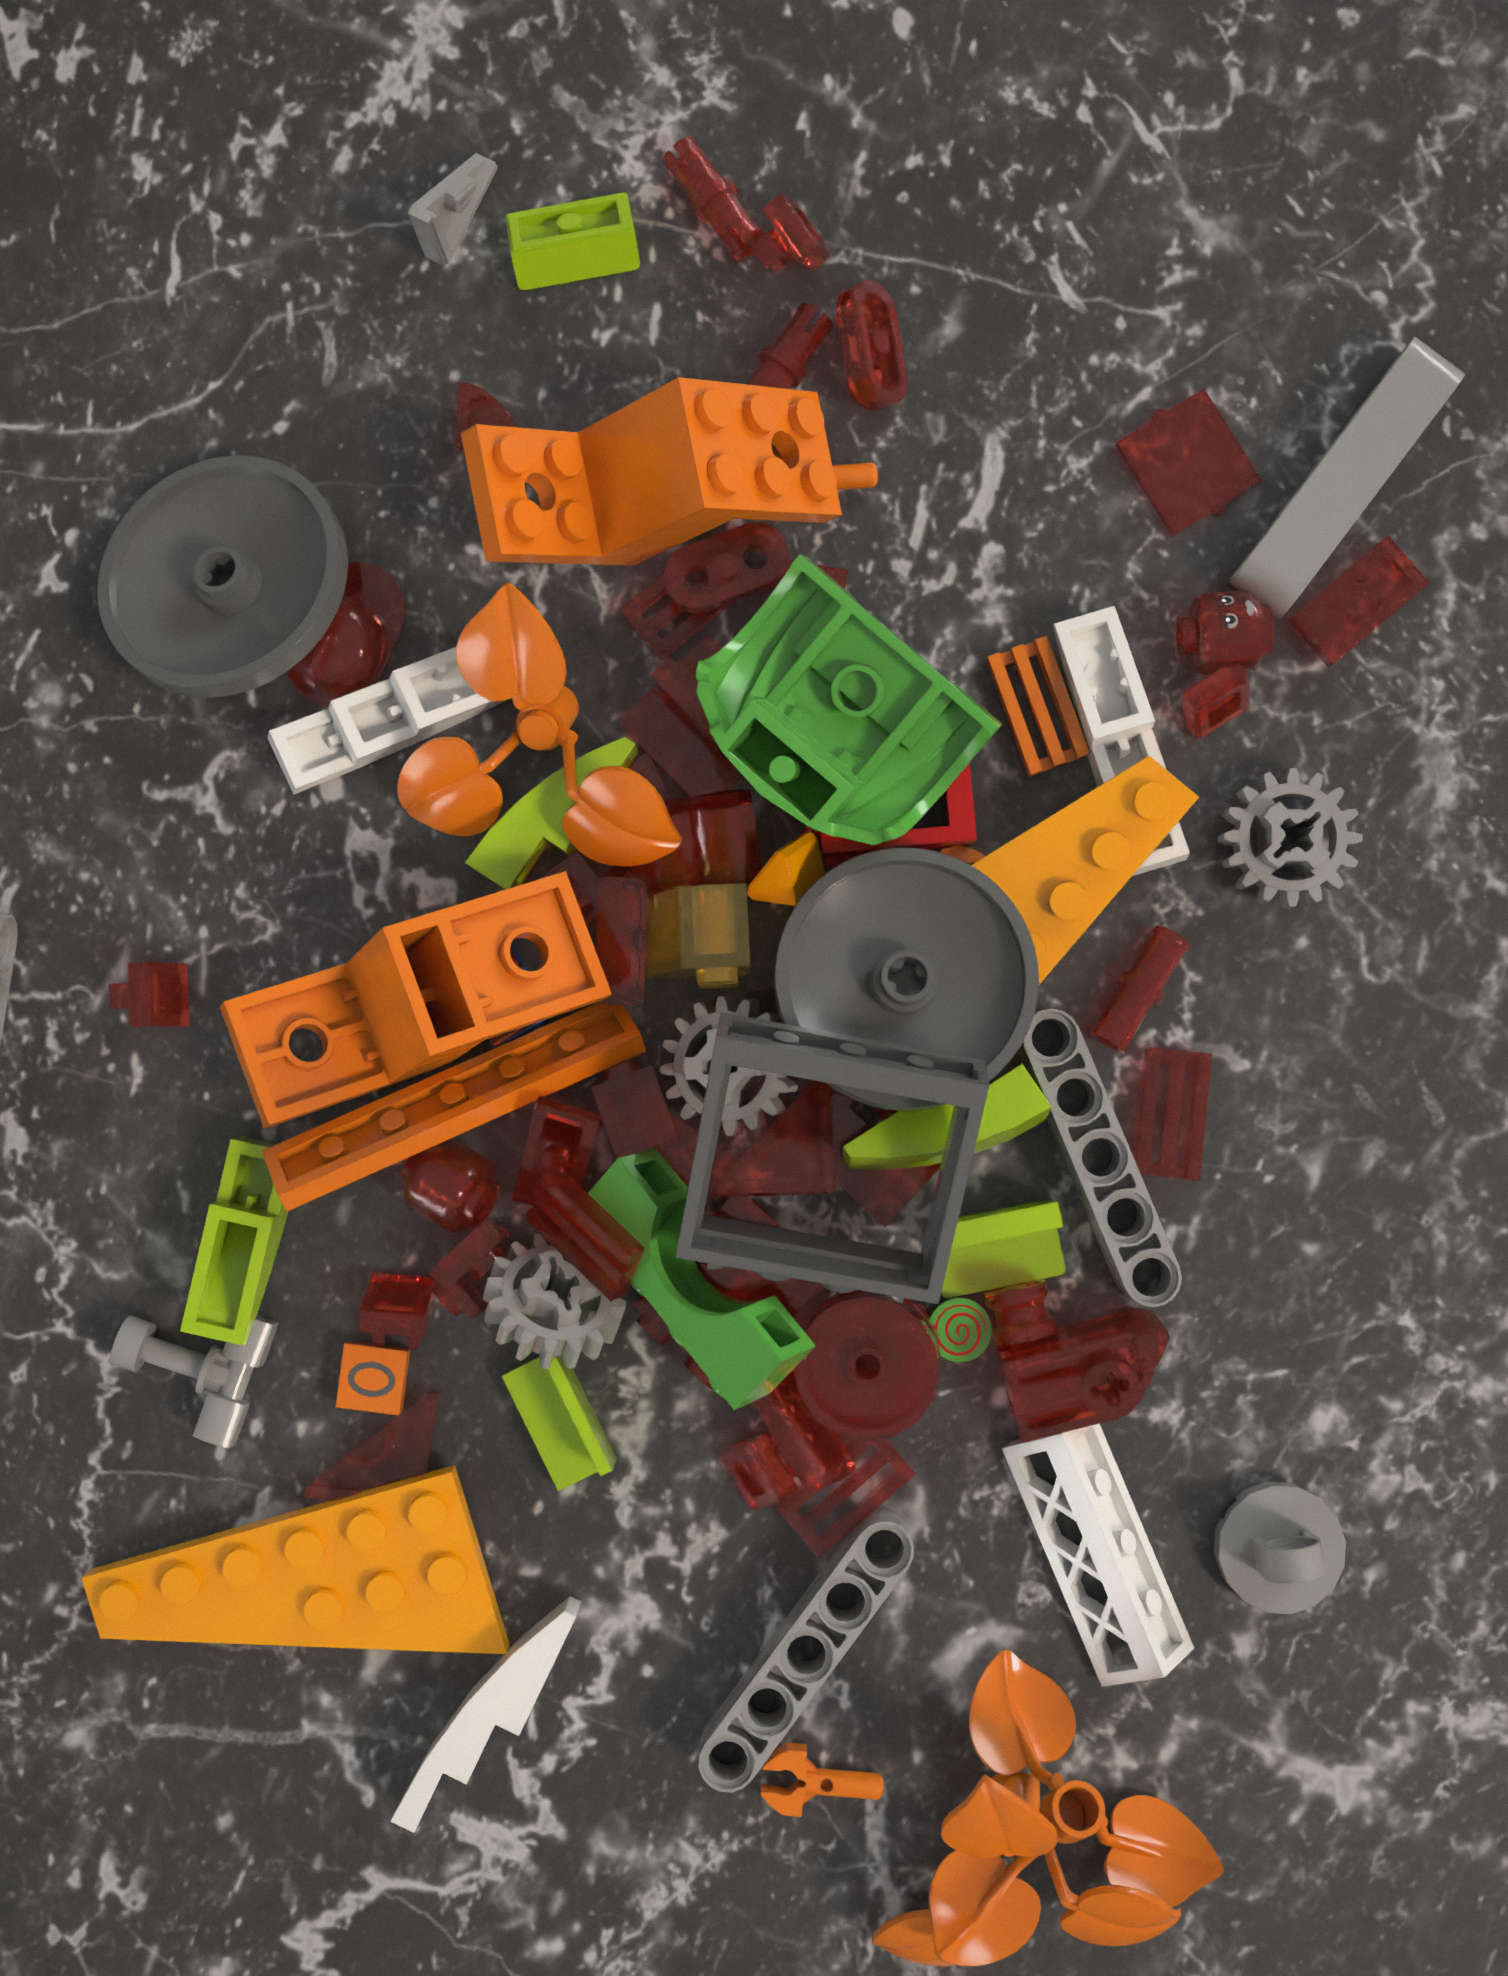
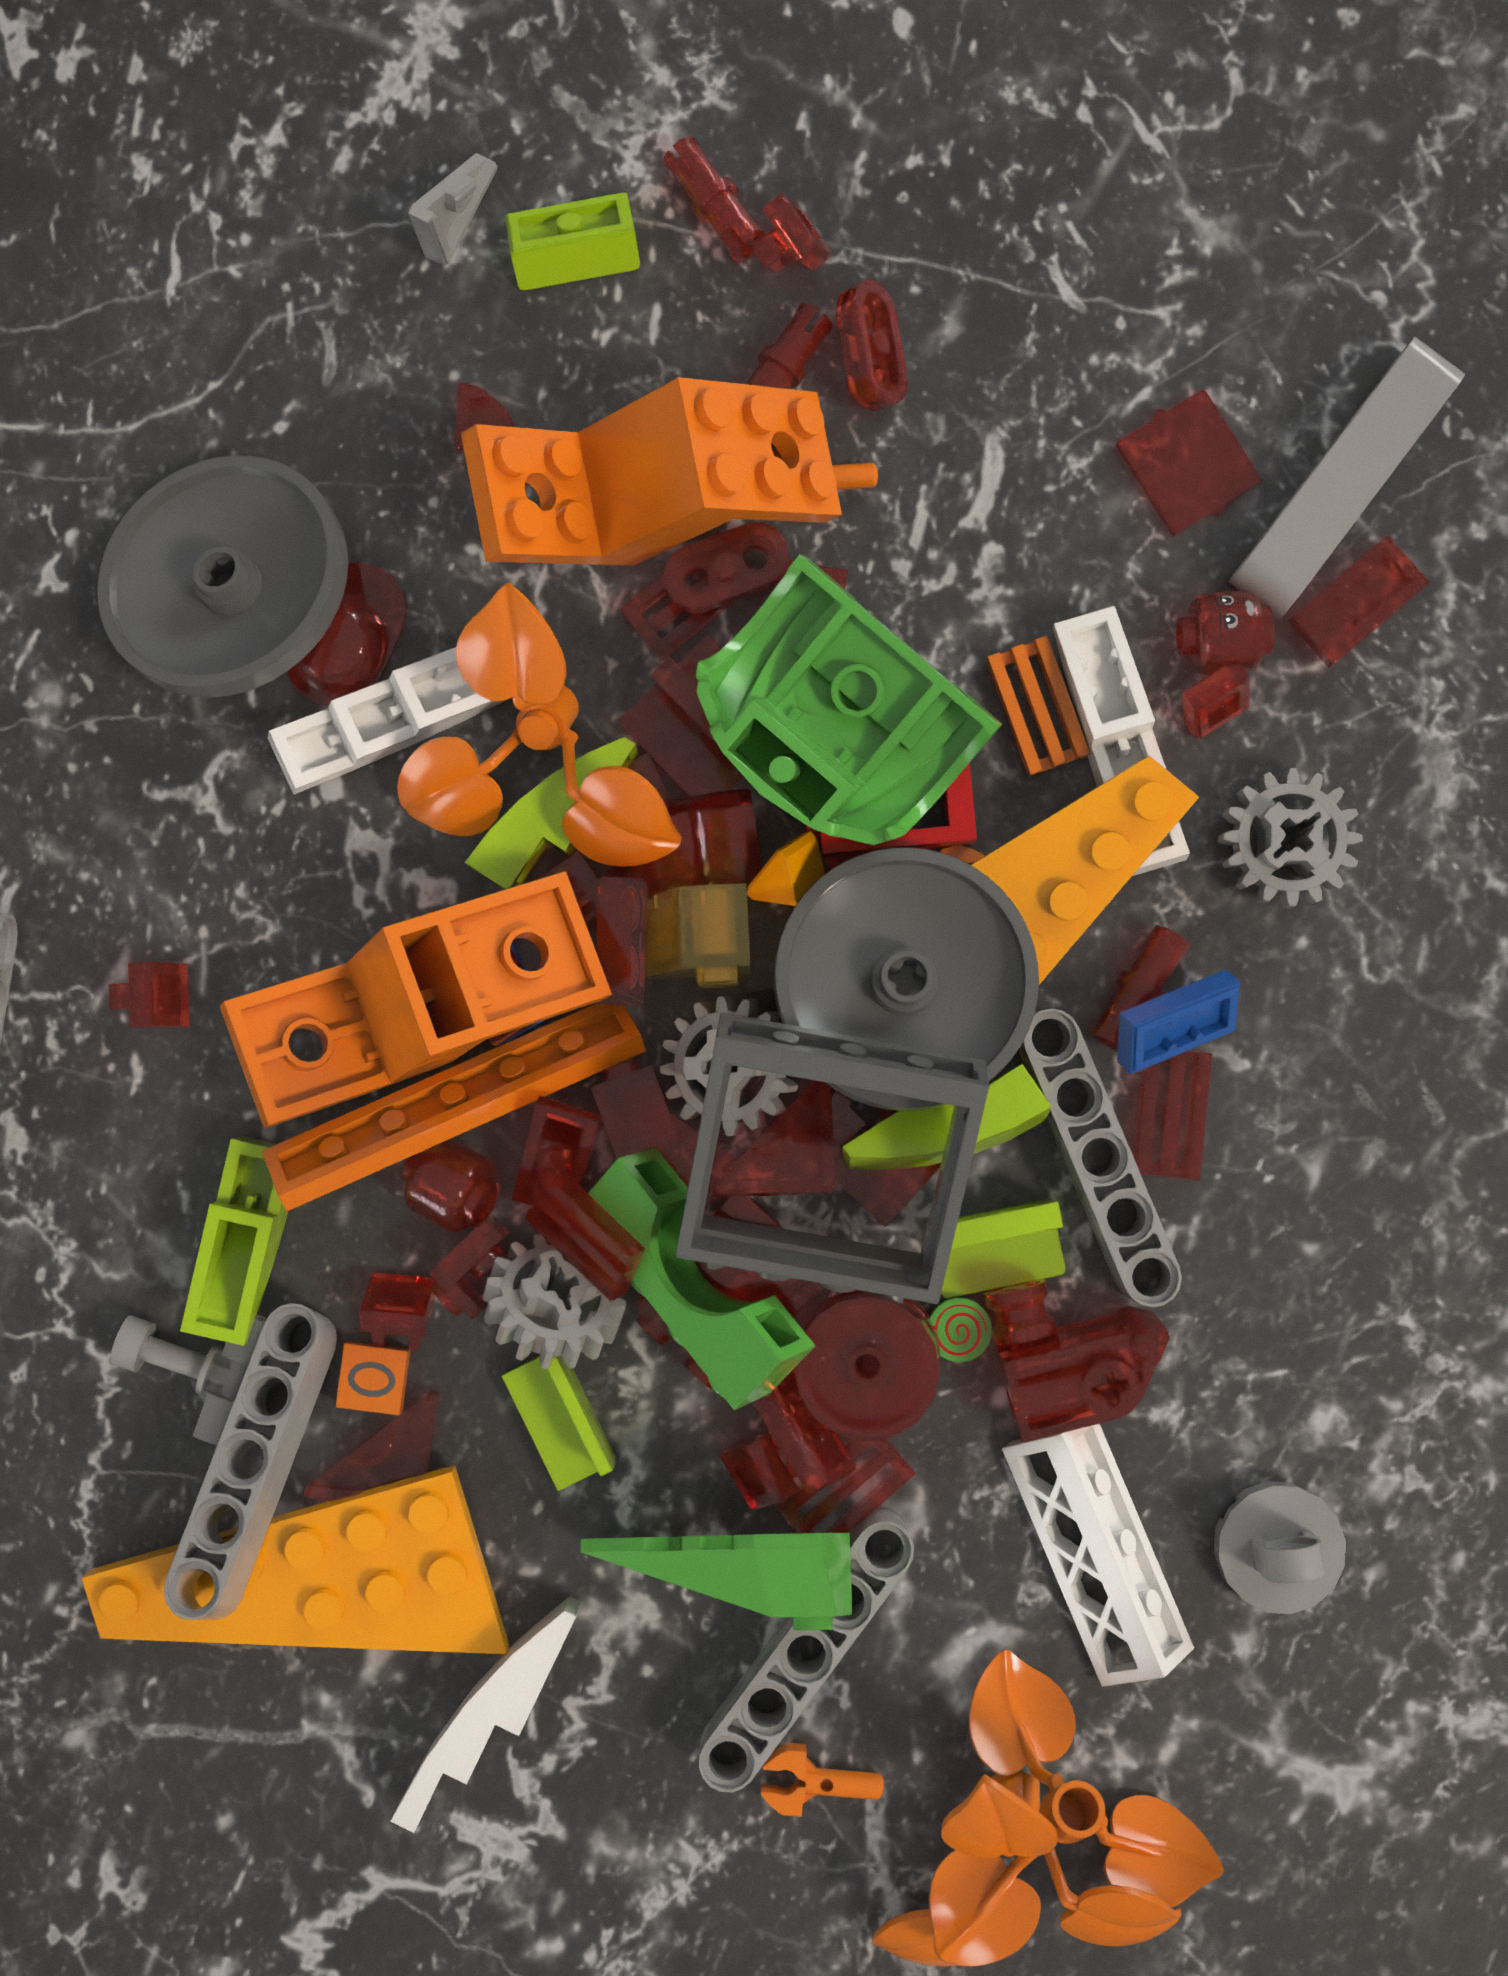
none -> light grey beam [164,1303,338,1620]
none -> bright green wedge [581,1533,852,1631]
none -> blue plate [1117,970,1240,1074]

